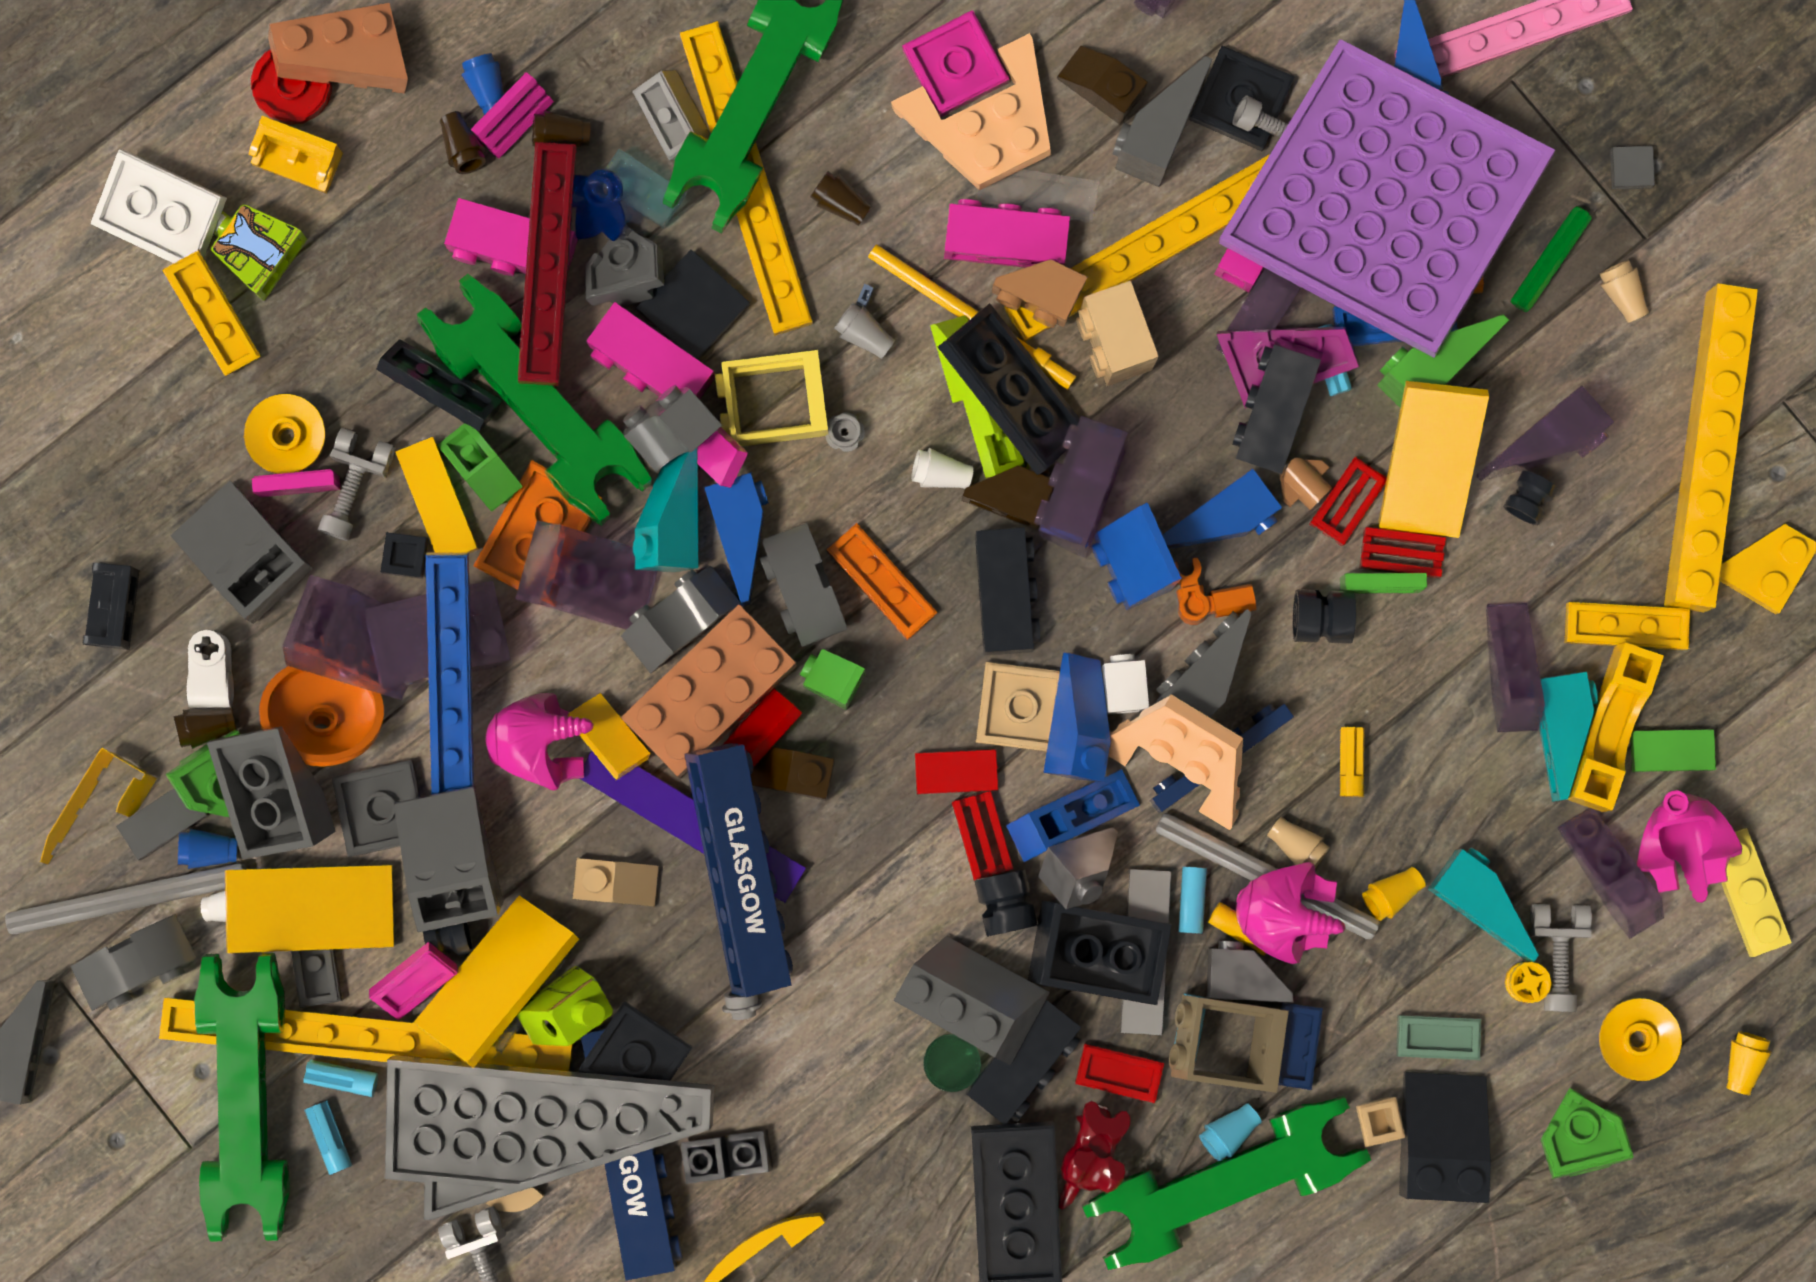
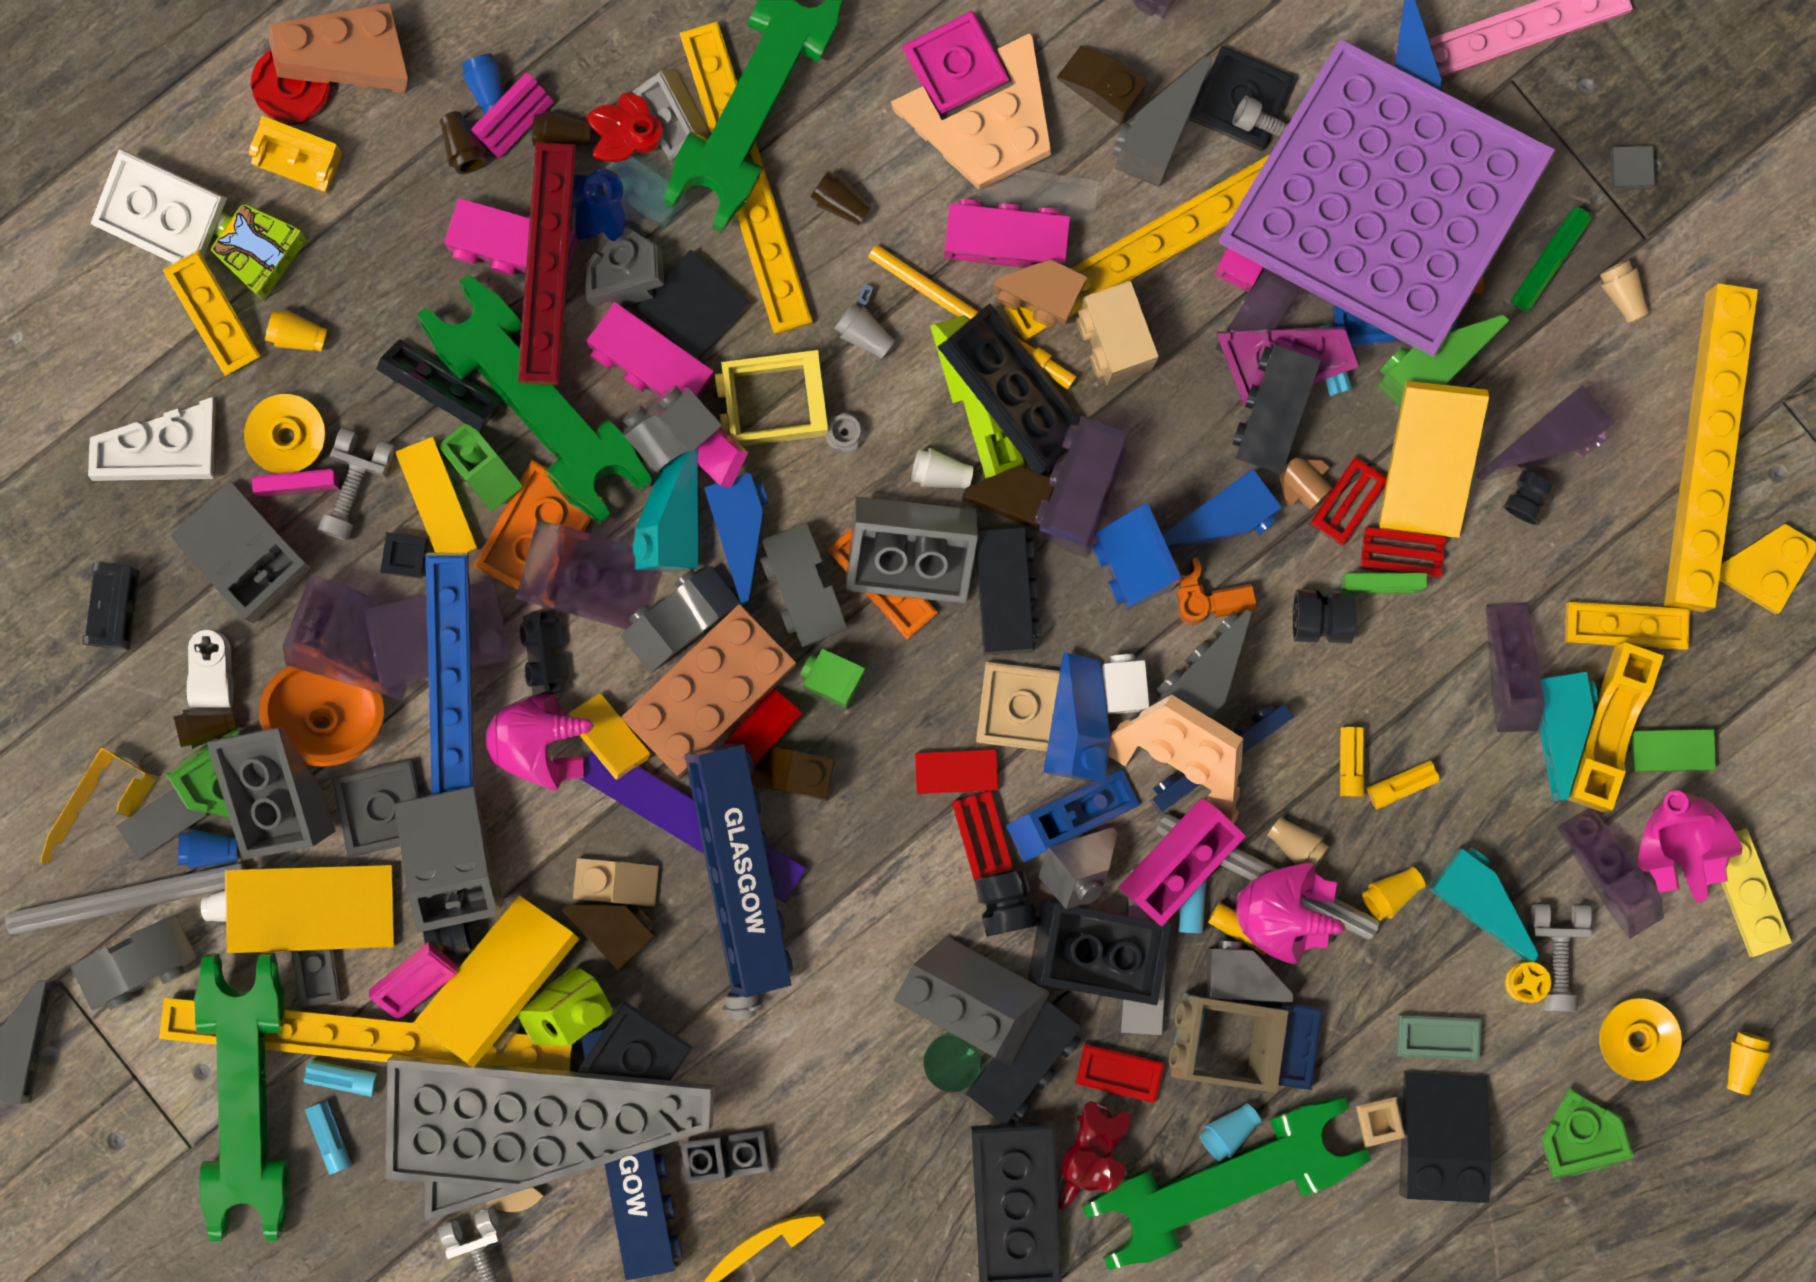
none -> white wing [88,397,216,481]
none -> yellow cone [265,308,328,352]
none -> black hinge [519,611,569,695]
none -> dark brown slope [562,904,656,970]
none -> red plate [586,93,663,162]
none -> dark grey slope [846,496,978,604]
none -> dark pink brick [1118,797,1246,927]
none -> yellow piece [1367,760,1440,810]

